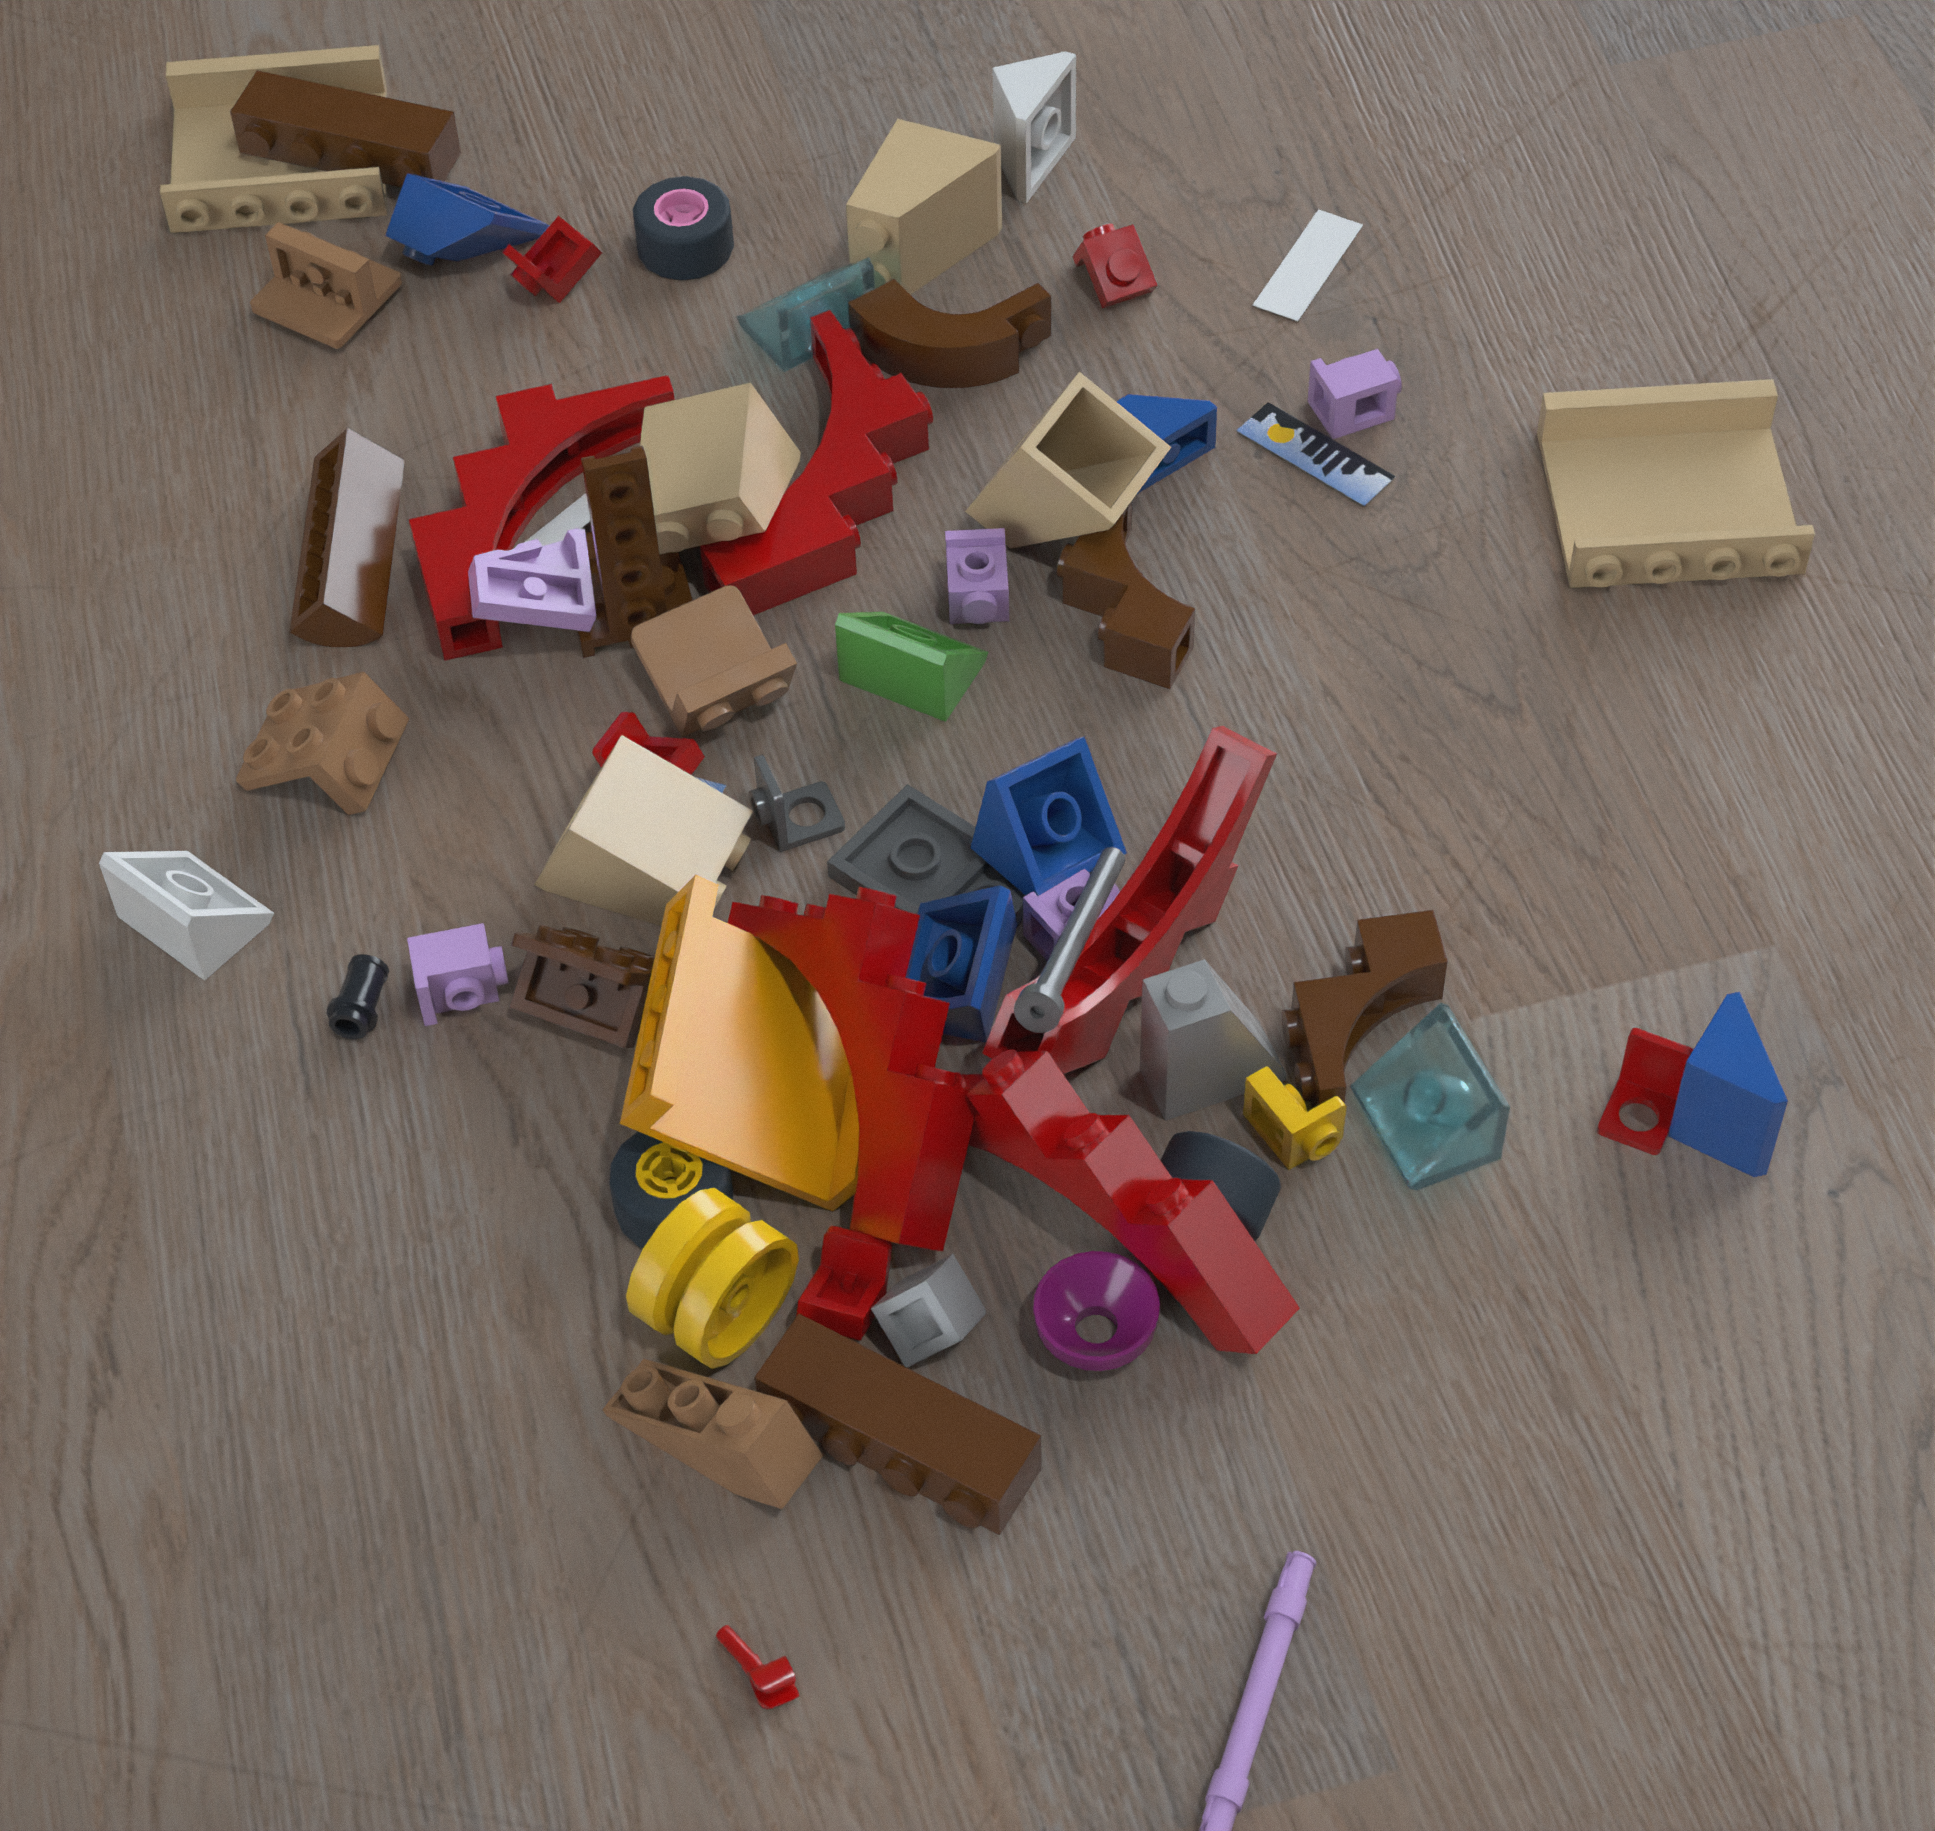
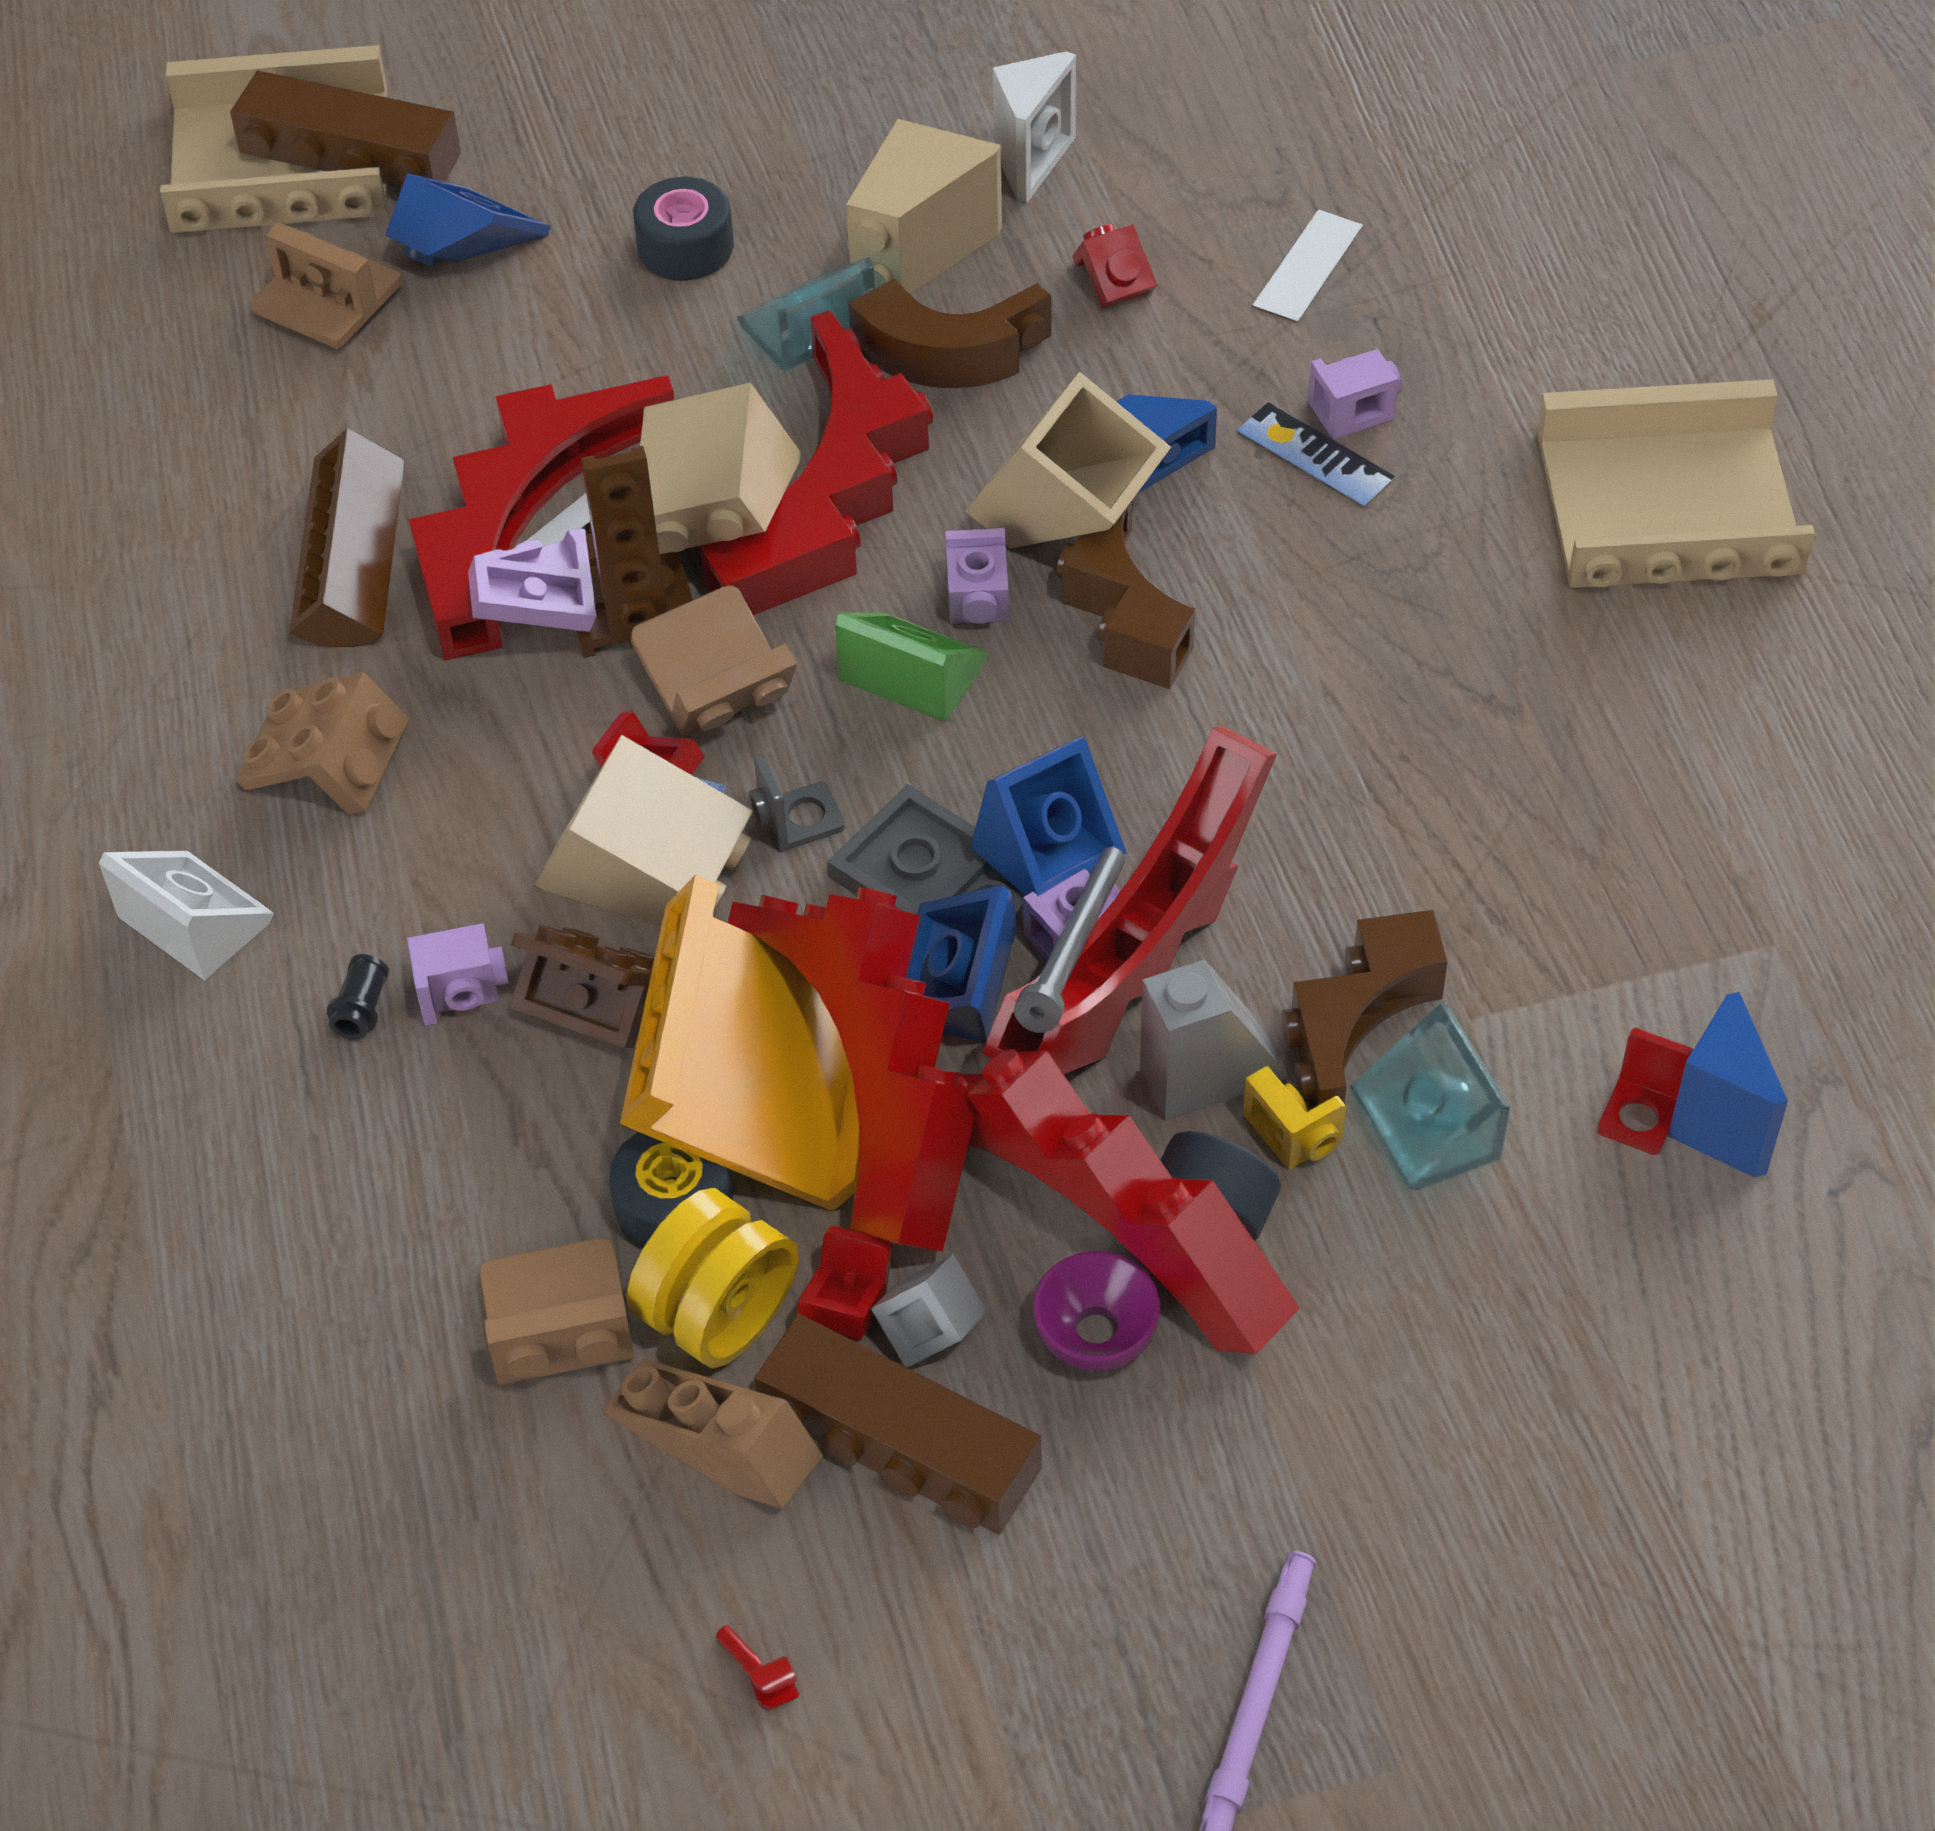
red bracket [502,215,602,303] -> none
none -> medium nougat bracket [479,1238,635,1385]

